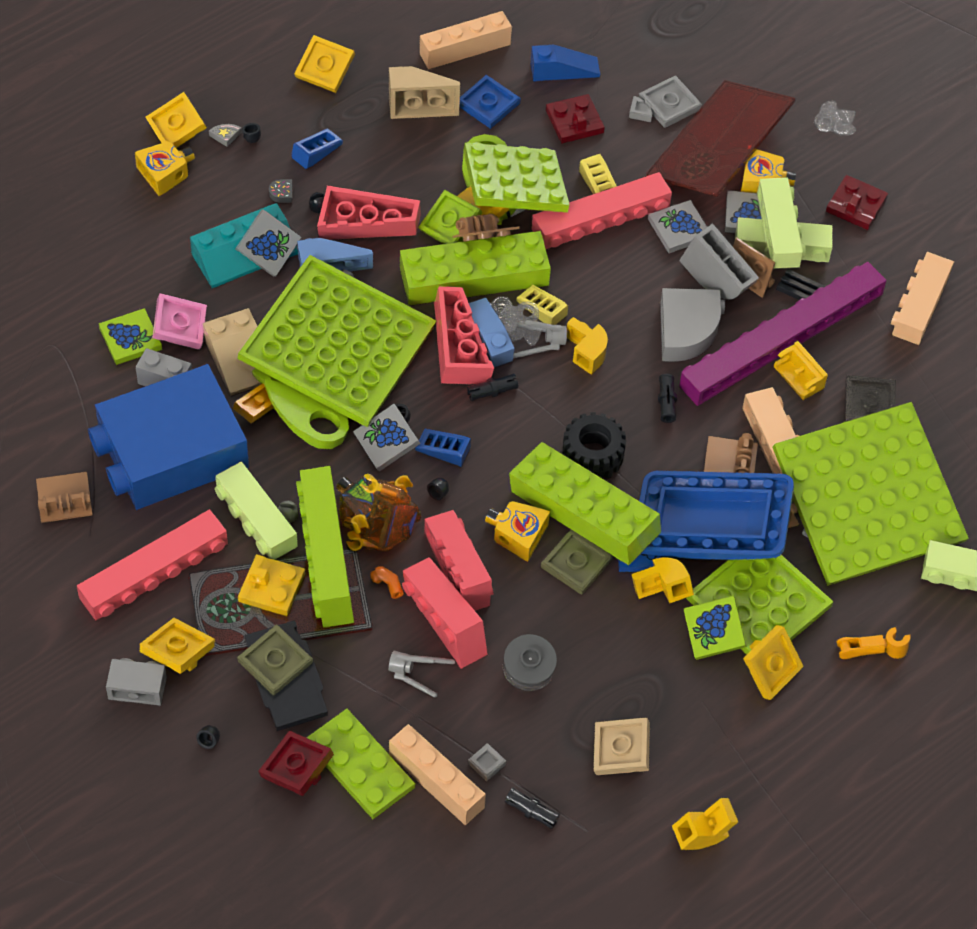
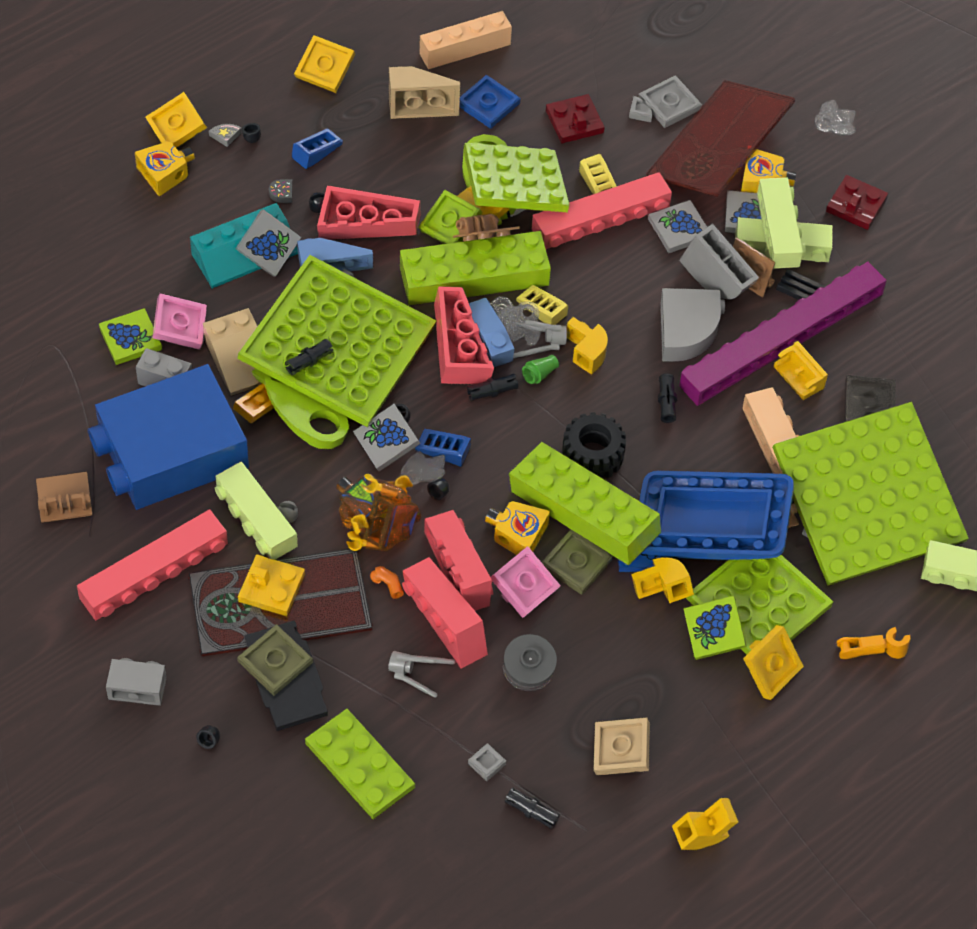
yellow hinge [140,618,215,674] -> none
dark red hinge [258,731,334,796] -> none
lime brick [296,466,354,628] -> none
light nougat brick [389,724,486,825] -> none
blue slope [530,45,600,81] -> none
medium nougat hinge [704,433,758,473] -> none
light nougat brick [891,252,954,345] -> none
none -> black pin [285,339,333,375]
none -> clear plate [400,451,446,485]
none -> bright pink hinge [491,546,560,618]
none -> bright green cone [522,355,559,384]

